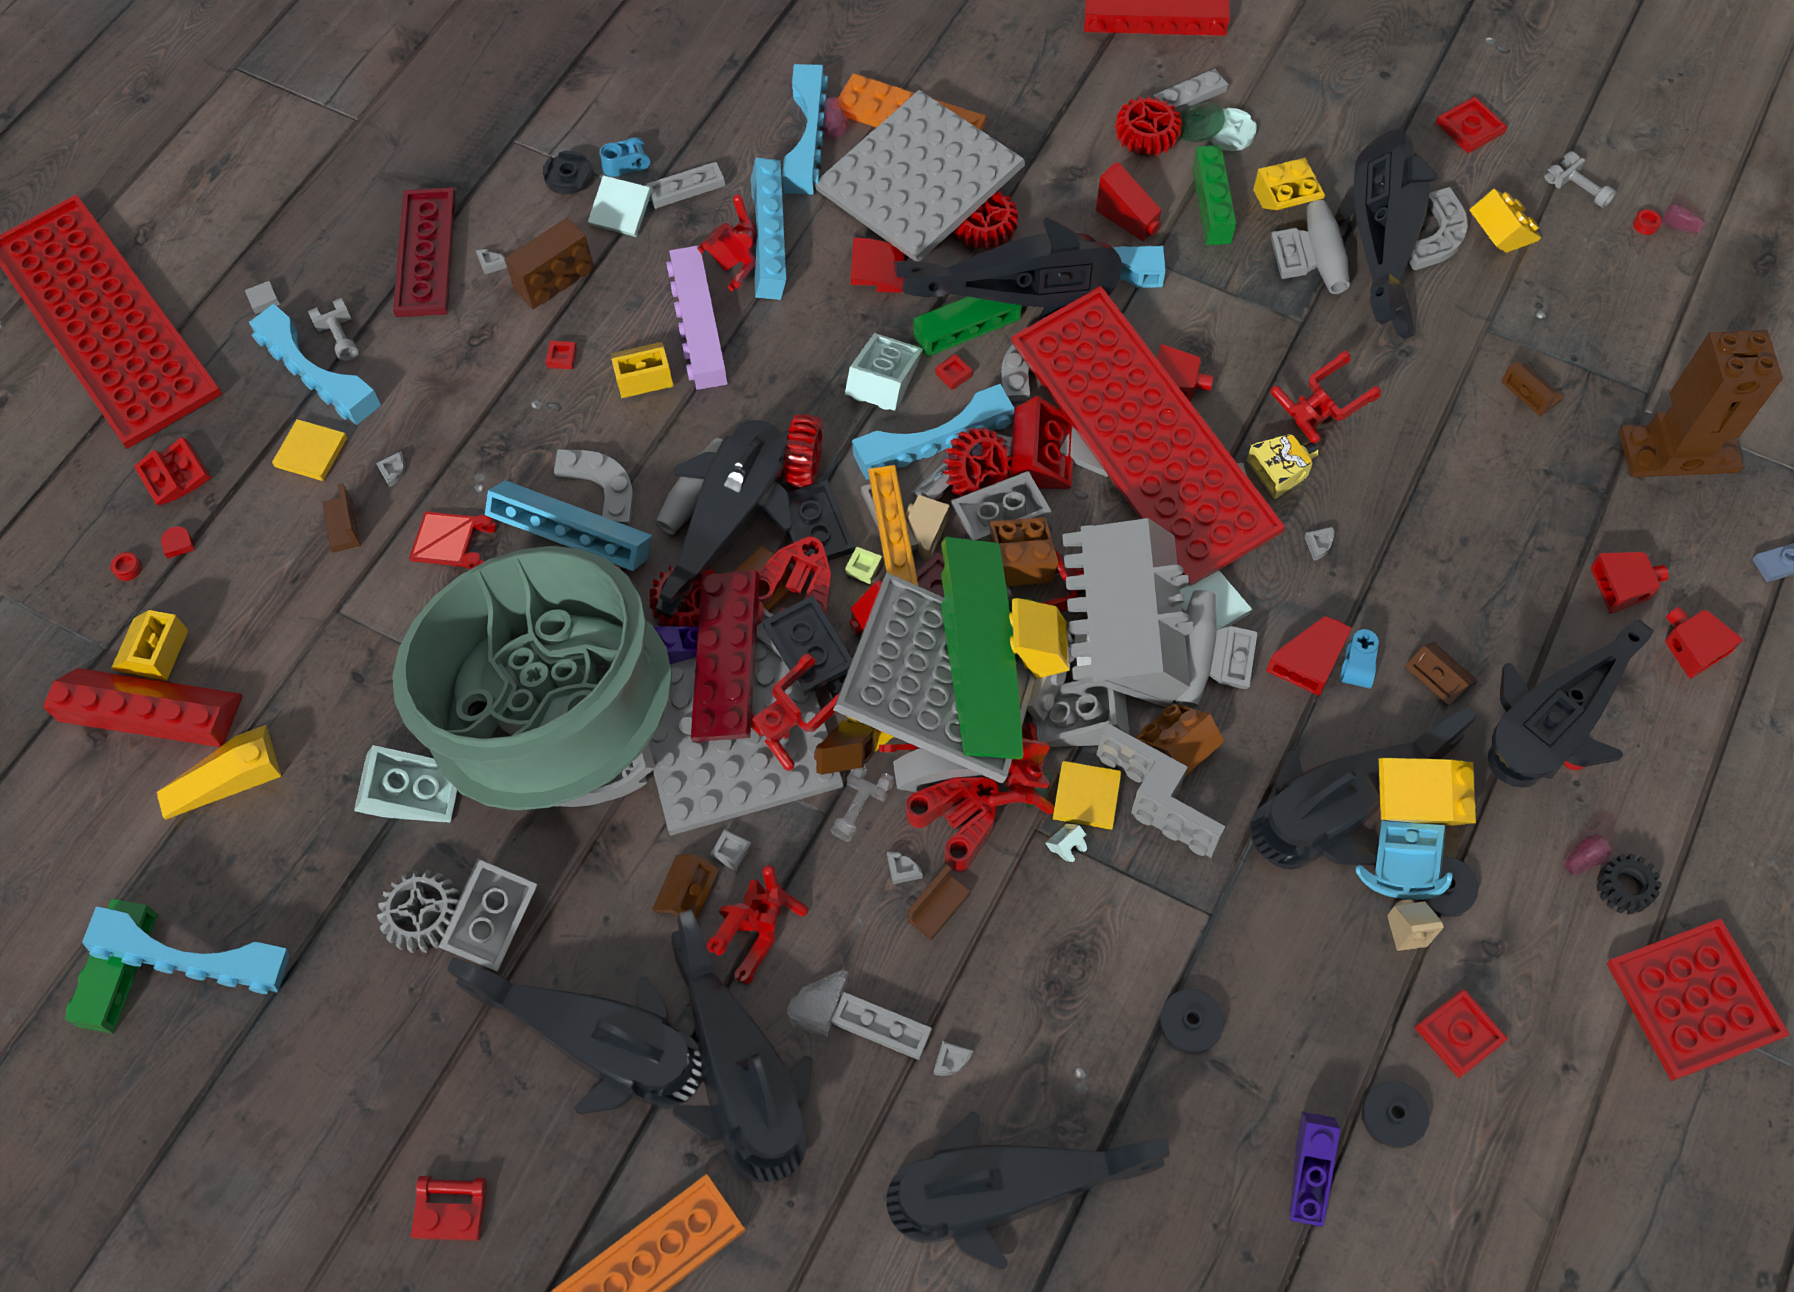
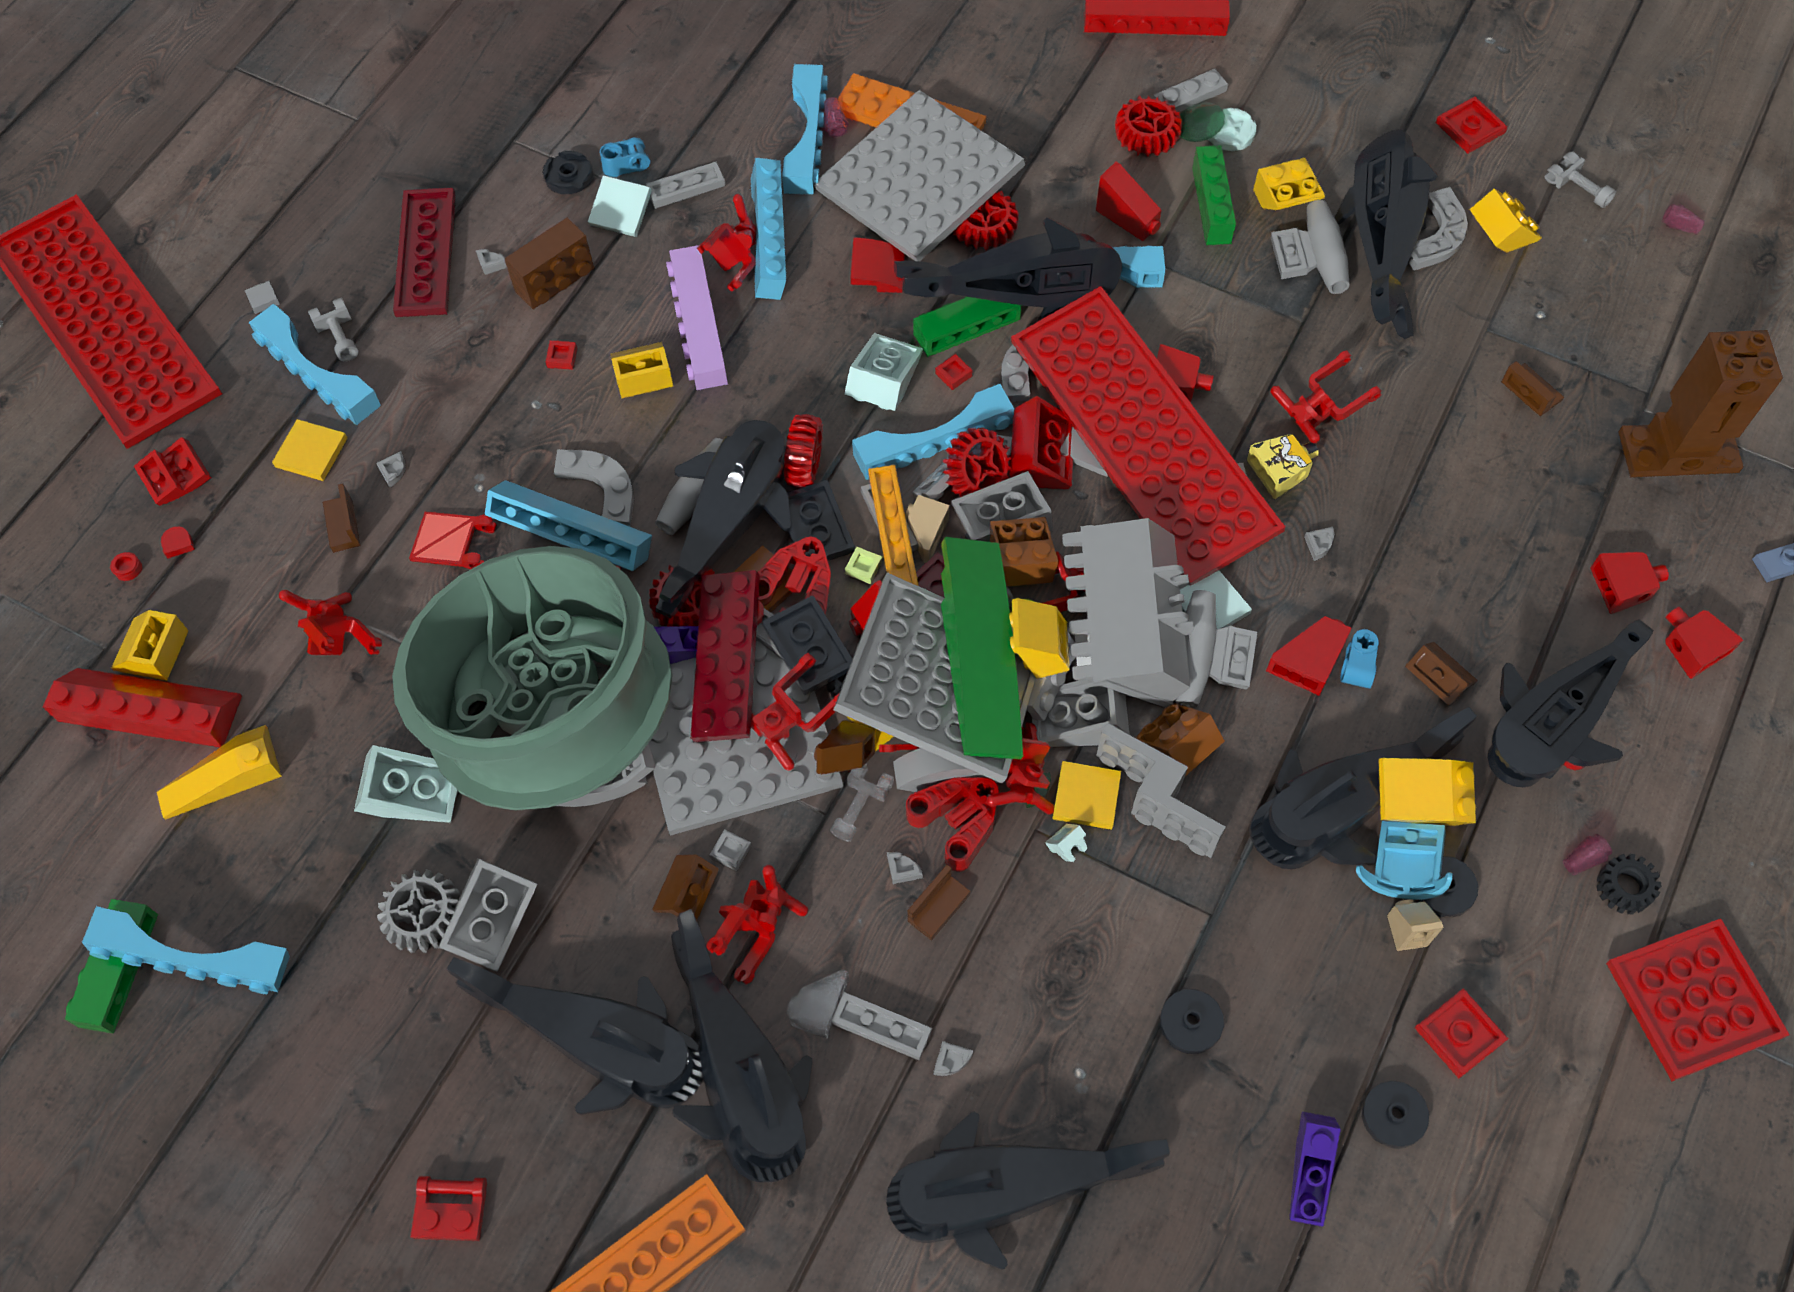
red tile [1633,209,1662,235] -> none
none -> red piece [279,590,382,655]

